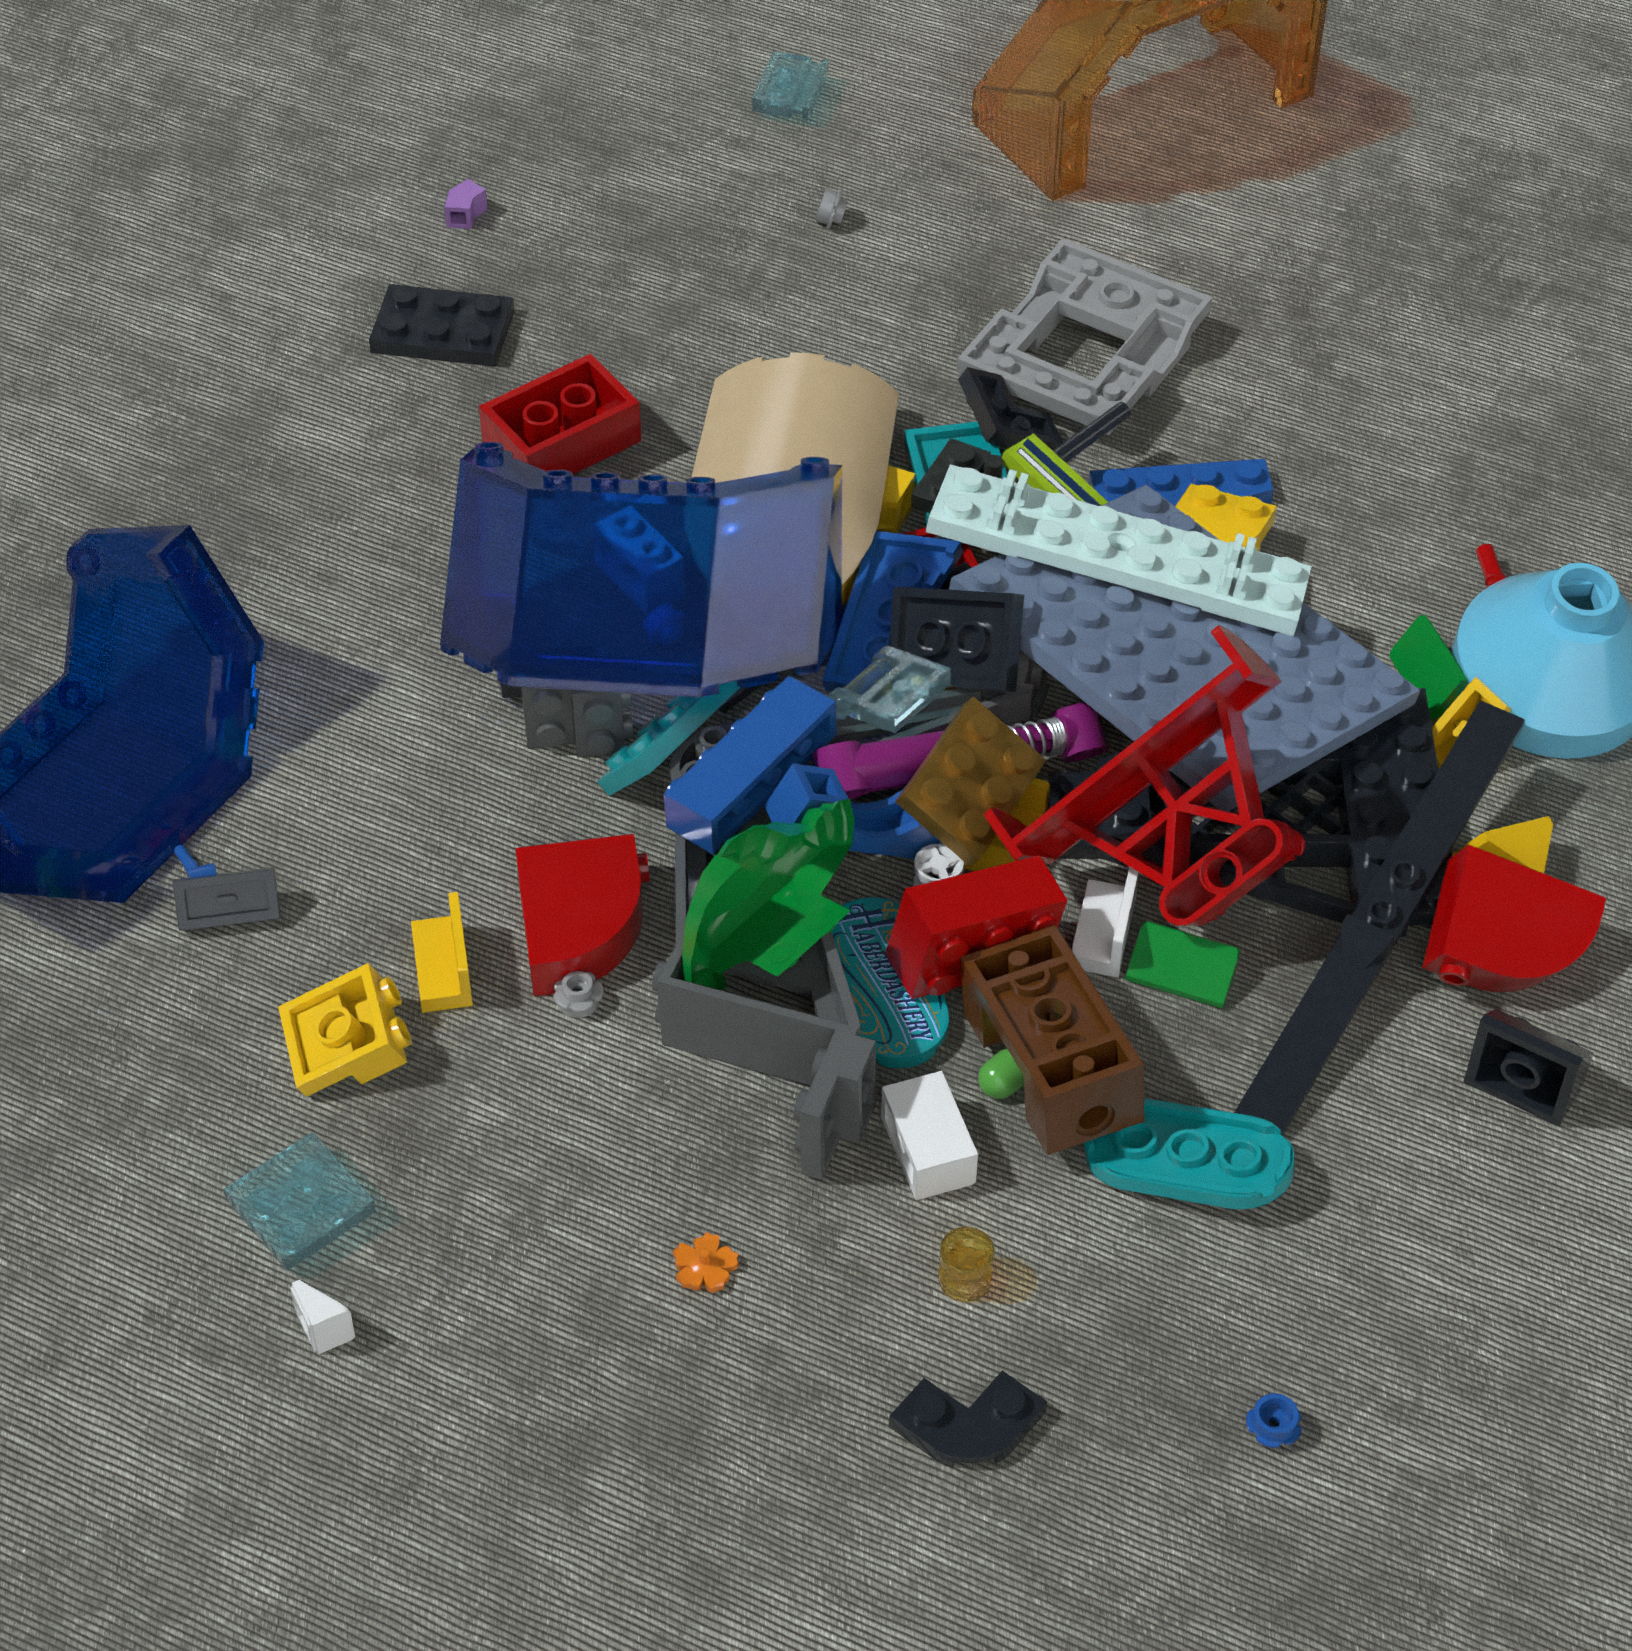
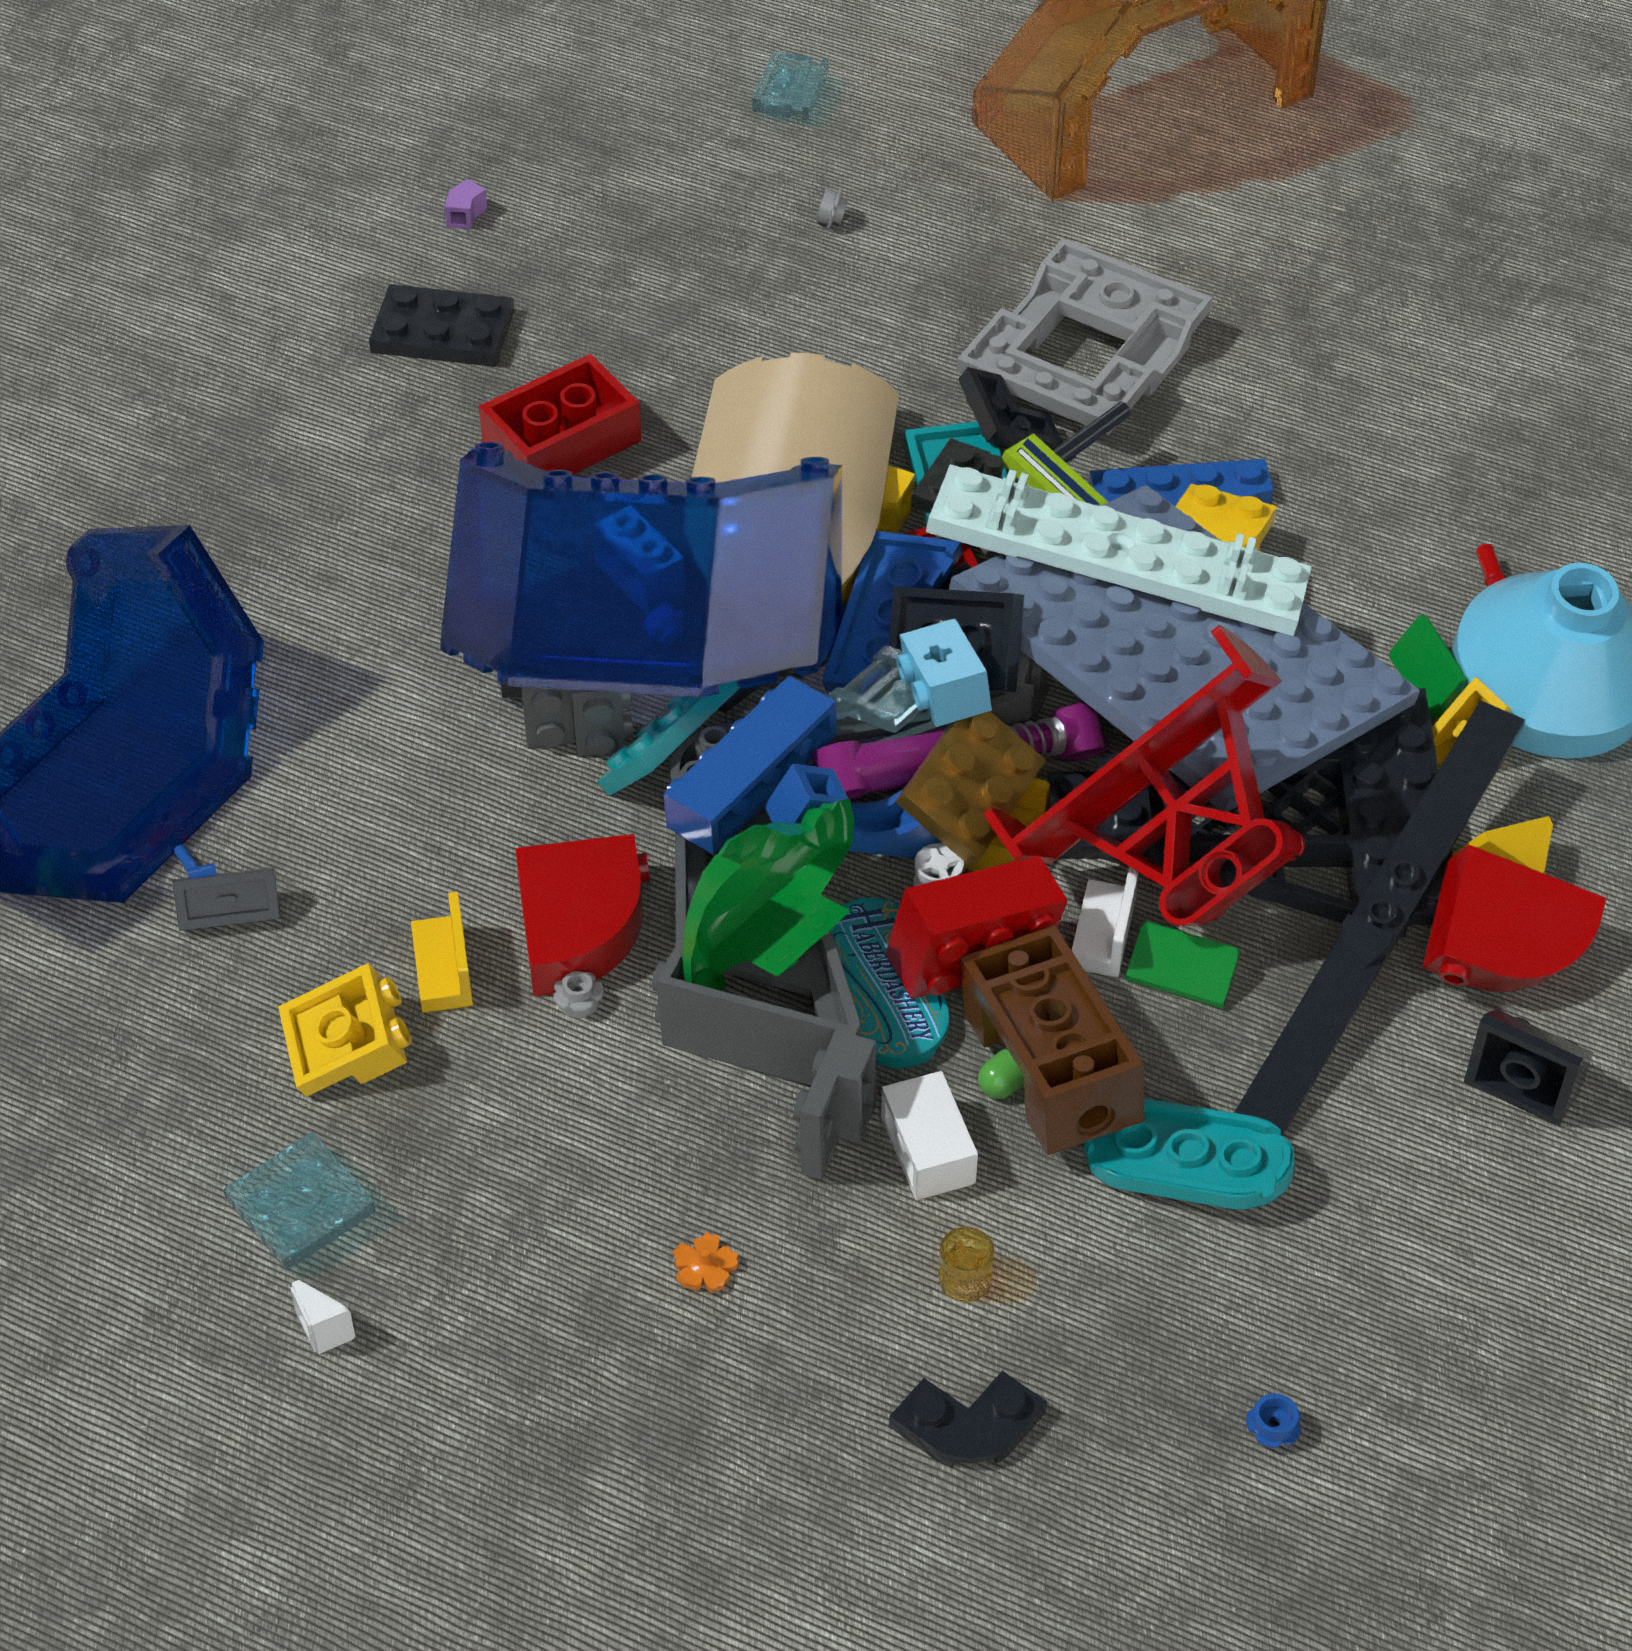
none -> medium azure brick [896,618,992,727]

